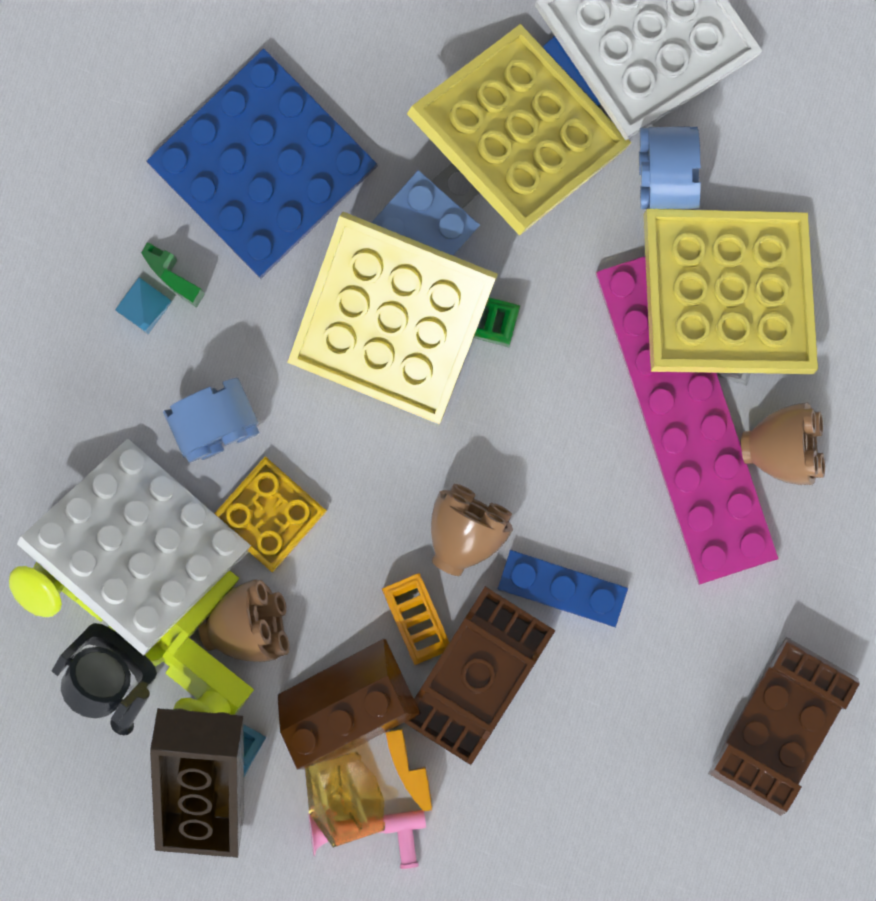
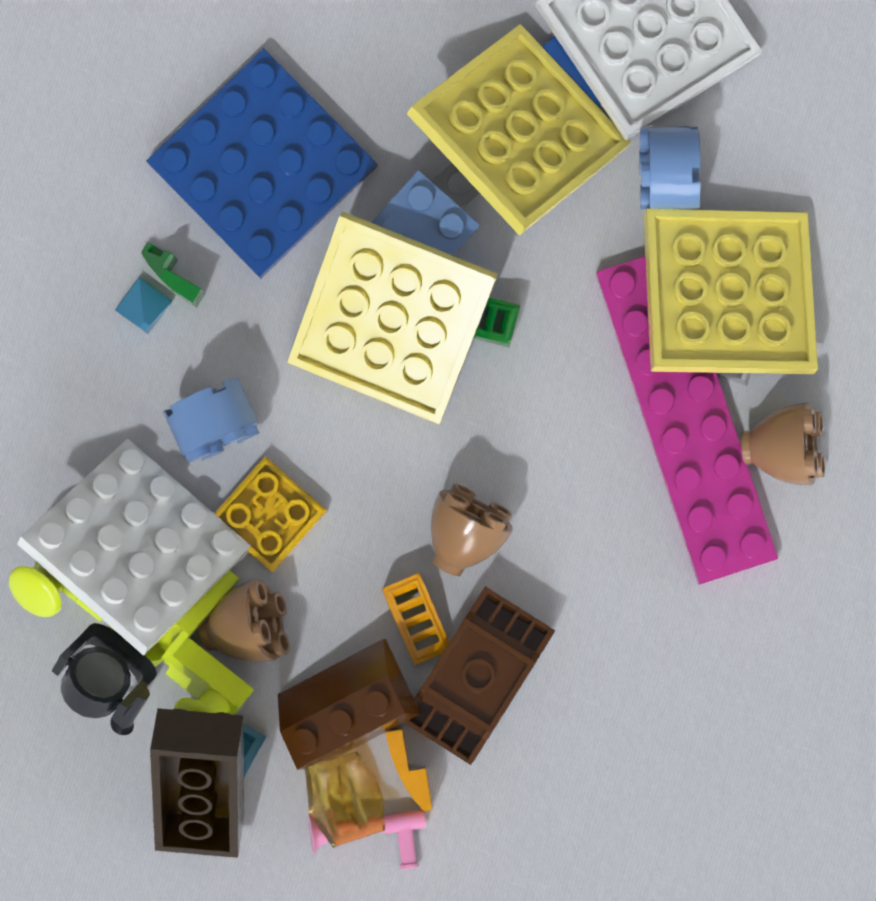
blue plate [497,550,628,628] -> none
reddish brown plate [708,637,860,816] -> none

